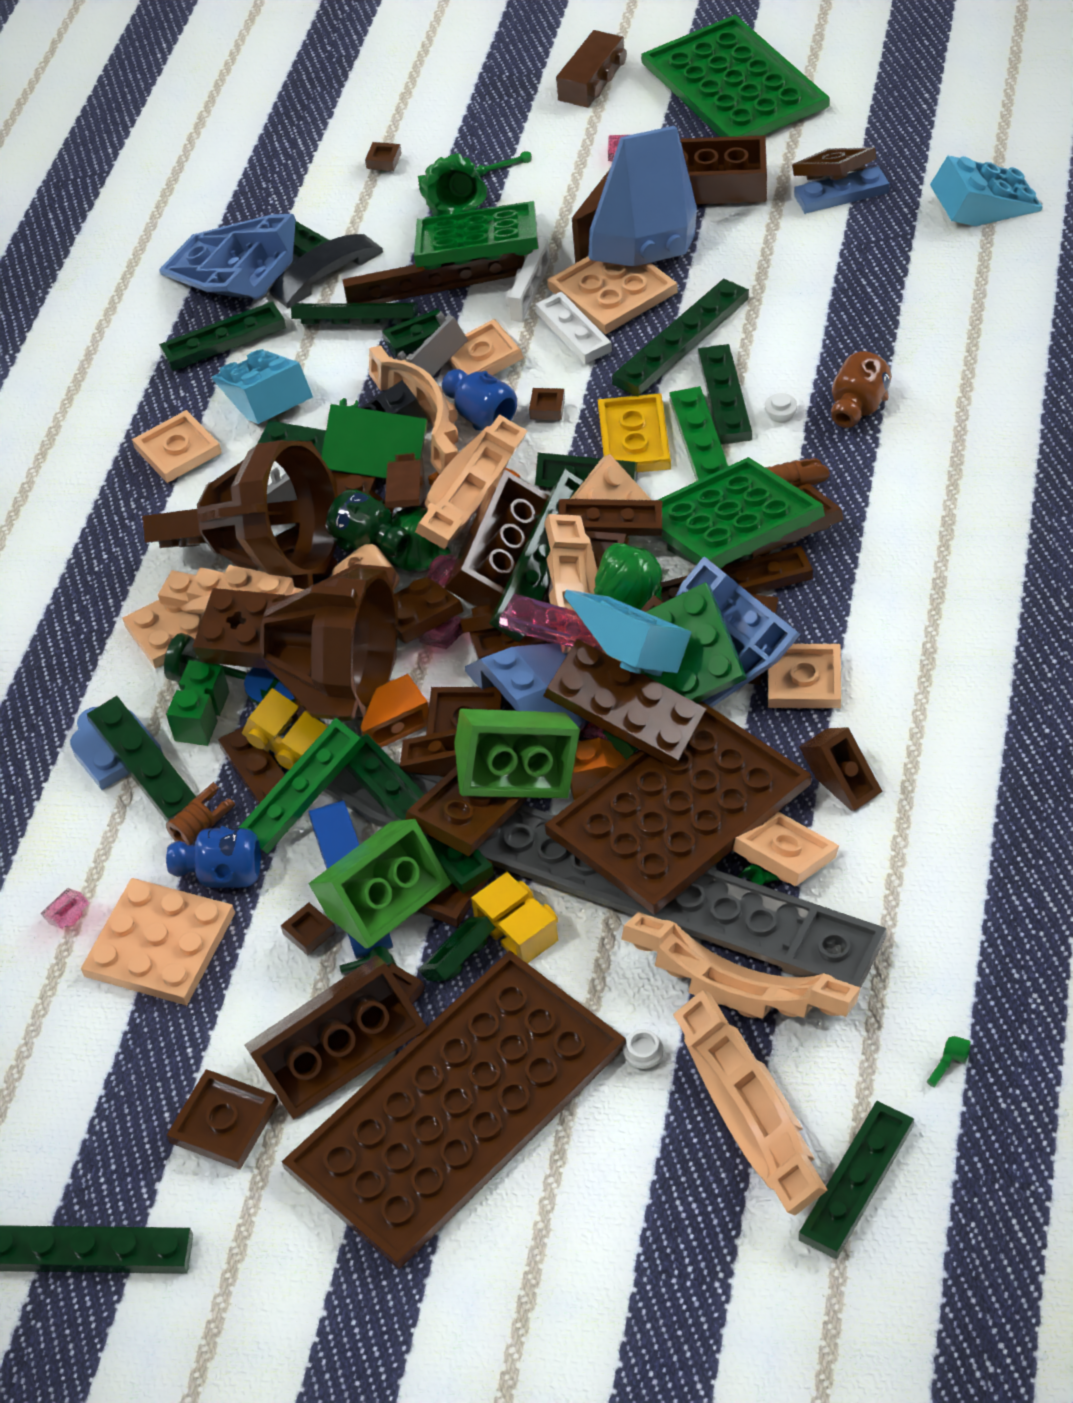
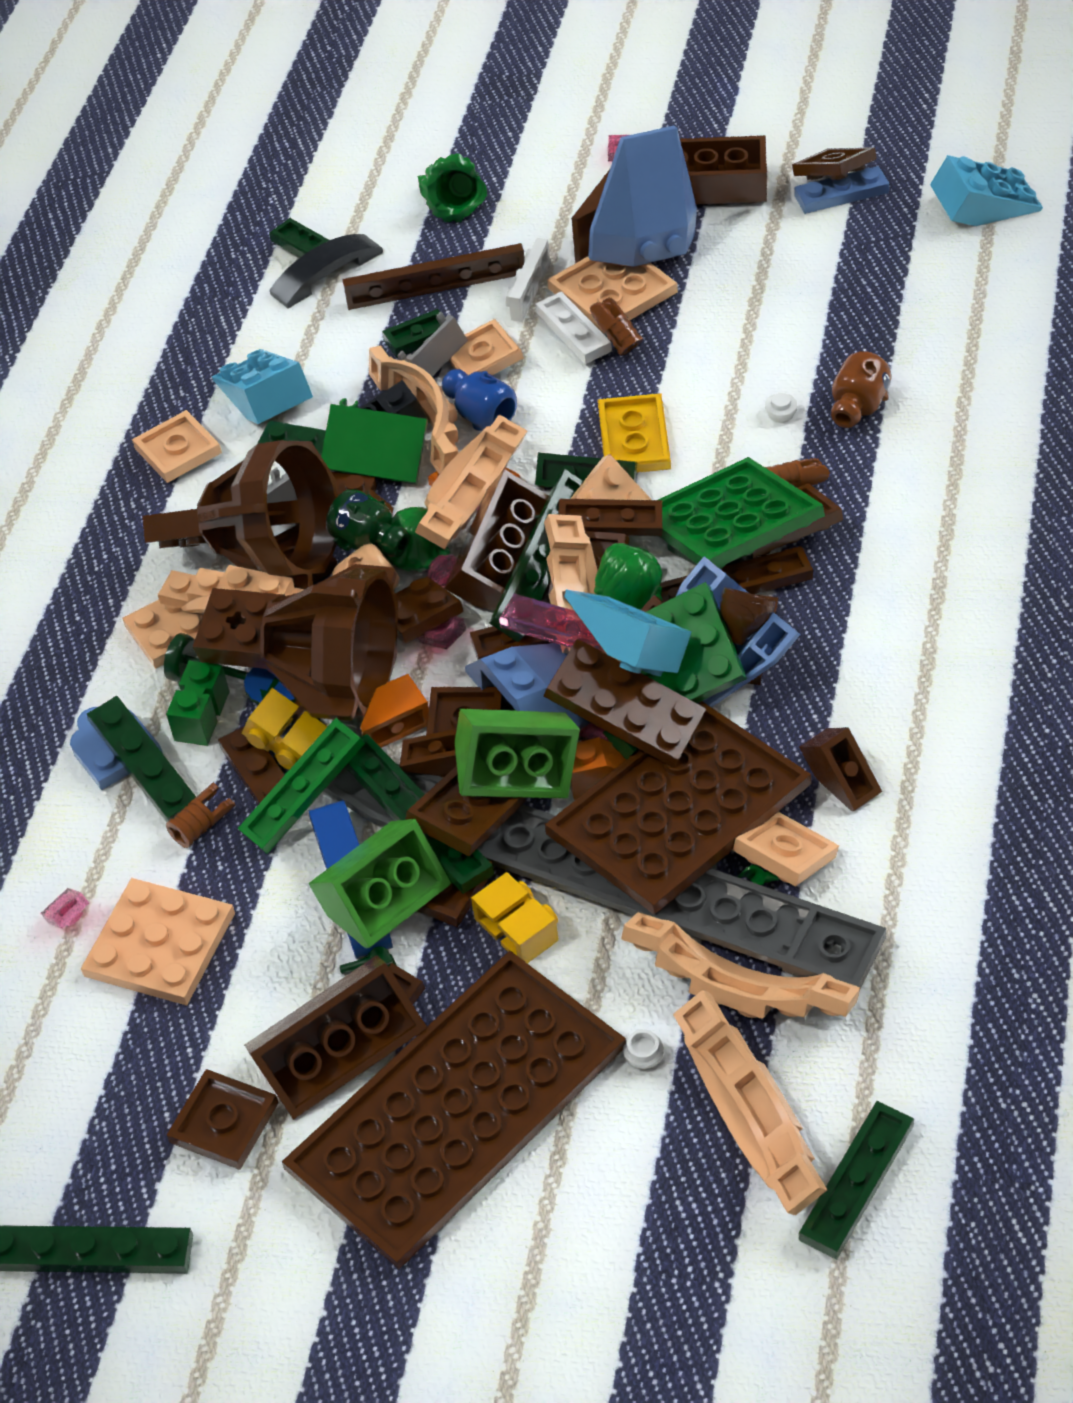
medium blue wedge [159,214,296,299] -> none
dark green plate [159,301,286,371] -> none
blue piece [166,826,261,889] -> none
reddish brown plate [280,902,336,956] -> none
dark green plate [291,303,418,324] -> none
reddish brown plate [365,142,402,171] -> none
reddish brown slope [385,453,426,508] -> none
green plate [414,201,539,270] -> none
dark green plate [418,916,496,981] -> none
reddish brown plate [460,604,495,633] -> none
green hinge [476,151,532,177] -> none
reddish brown plate [529,388,565,420] -> none
reddish brown brick [556,30,627,108] -> none
dark green plate [612,278,749,397] -> none
green plate [641,14,830,137] -> none
green plate [669,386,728,481] -> none
dark green plate [698,344,752,445] -> none
light nougat plate [768,644,841,708] -> none
green hand [926,1036,970,1087] -> none
none -> dark orange hinge [590,297,643,356]
none -> reddish brown helmet [720,587,776,645]

